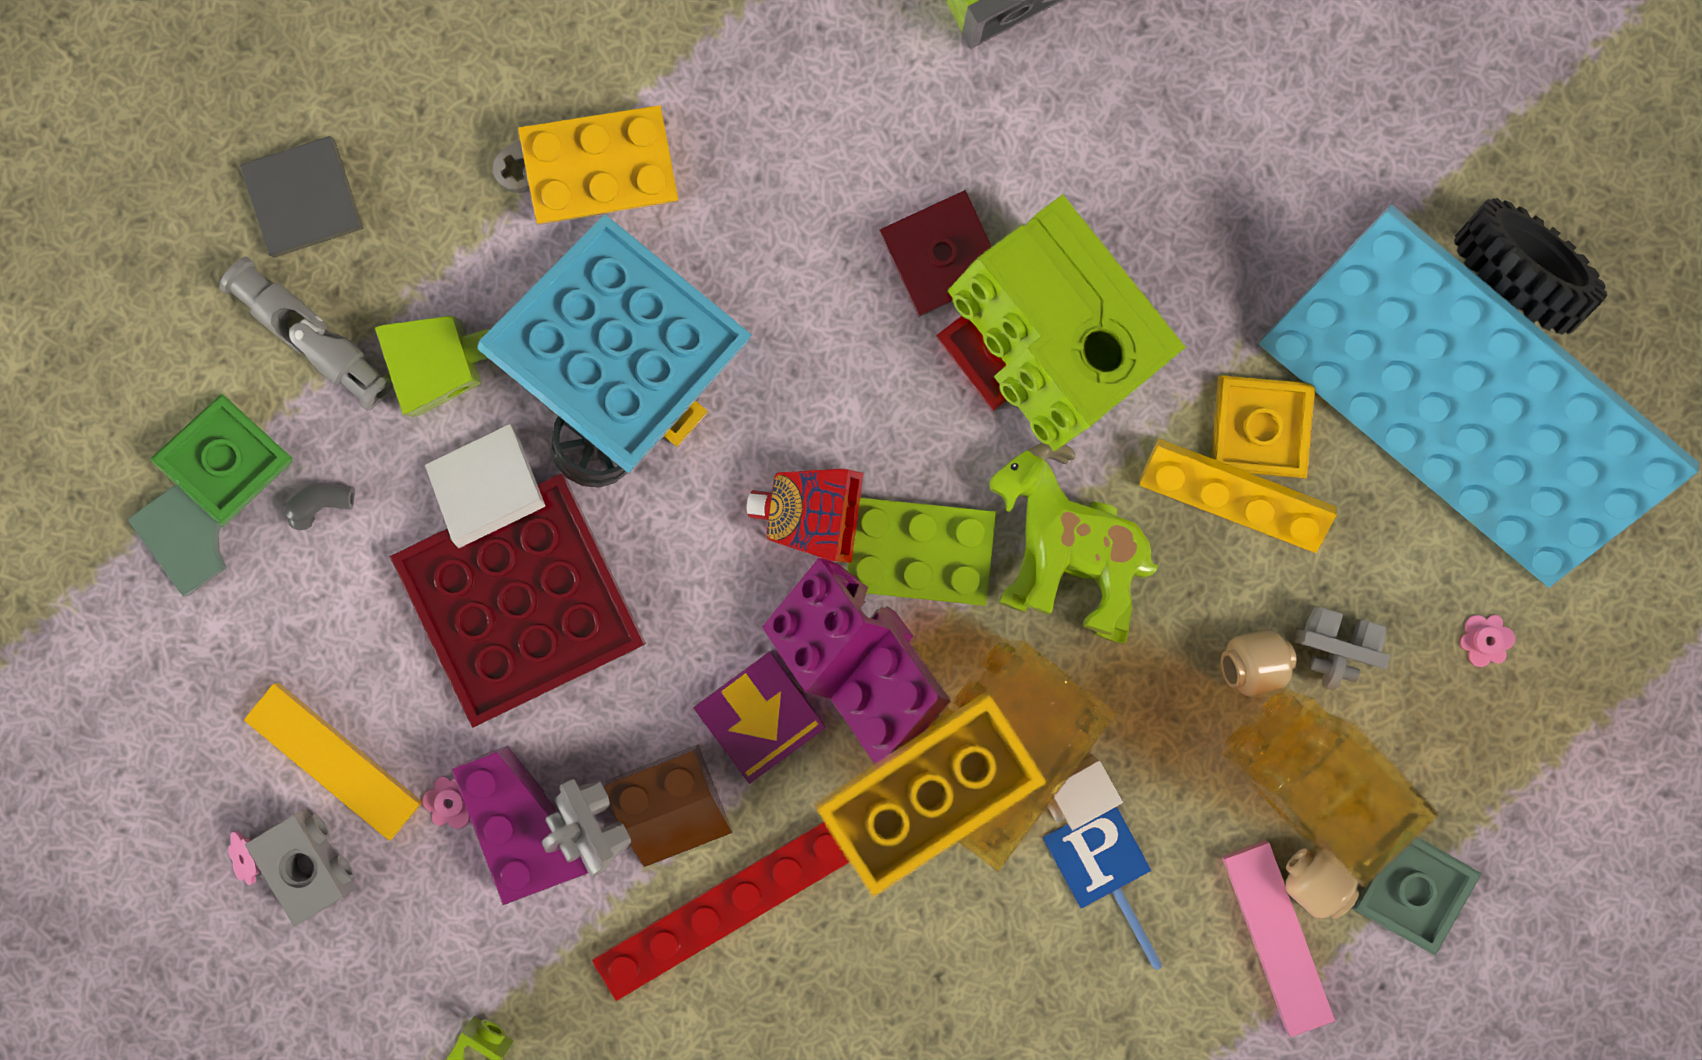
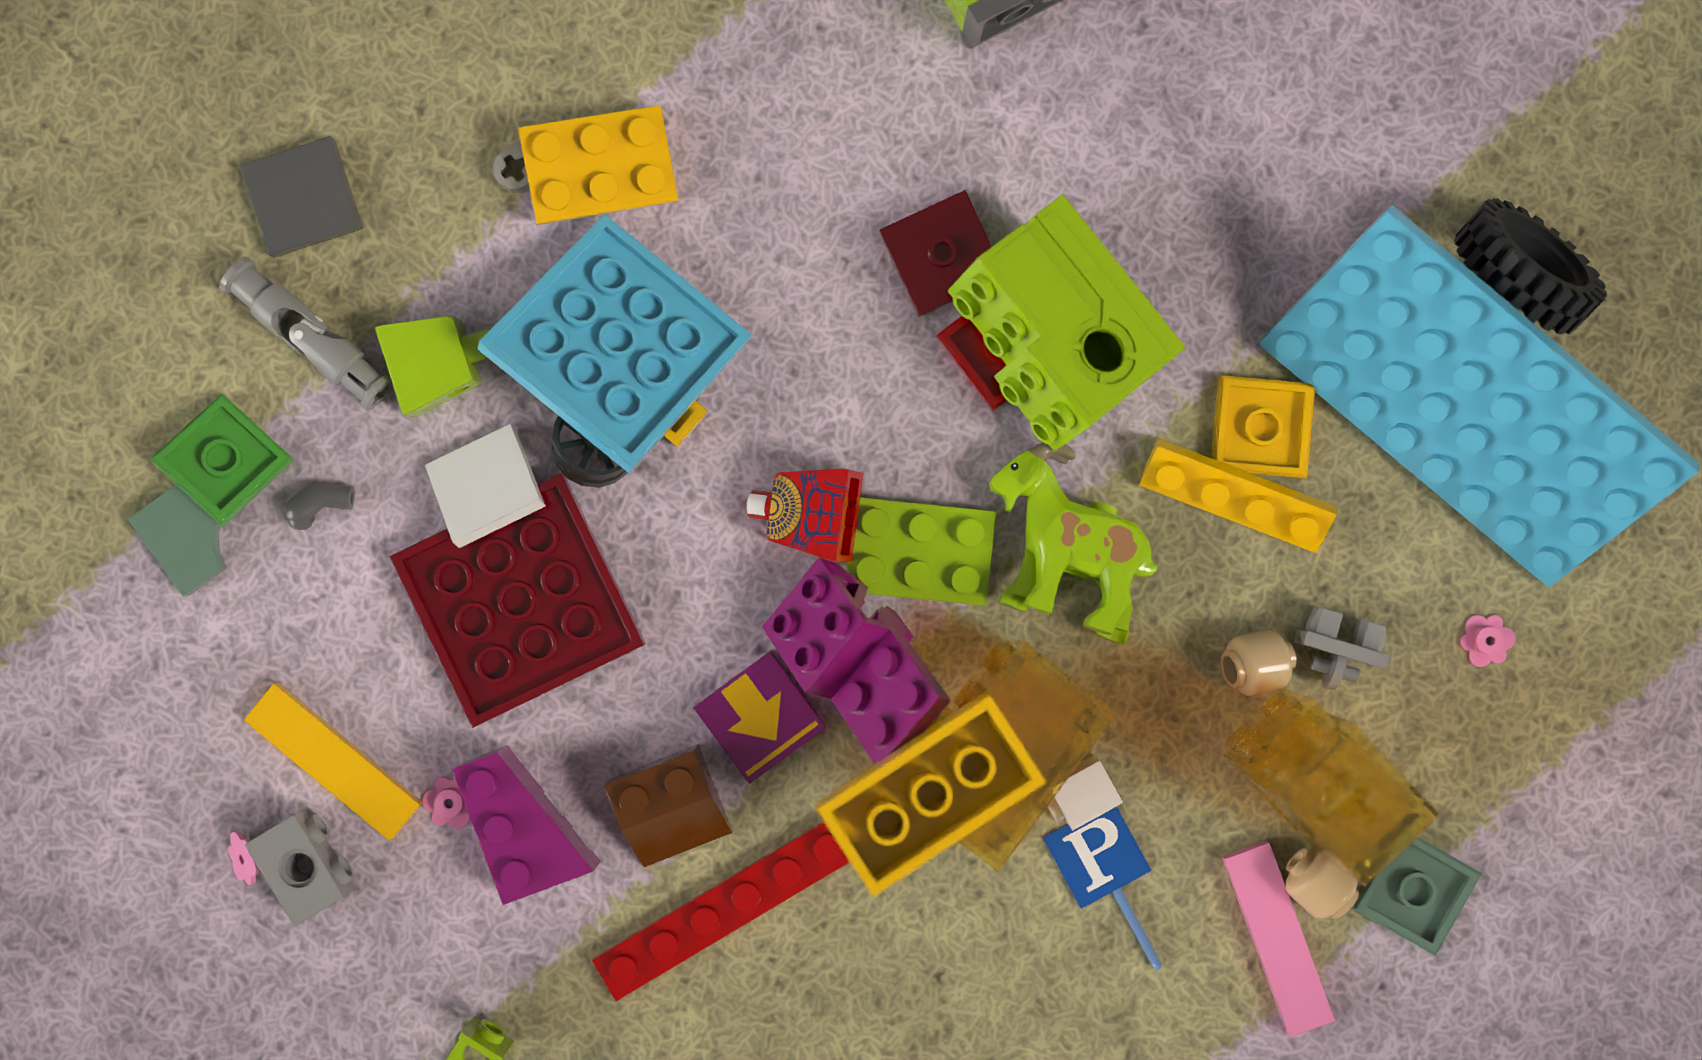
light grey hips [542,779,631,878] -> none

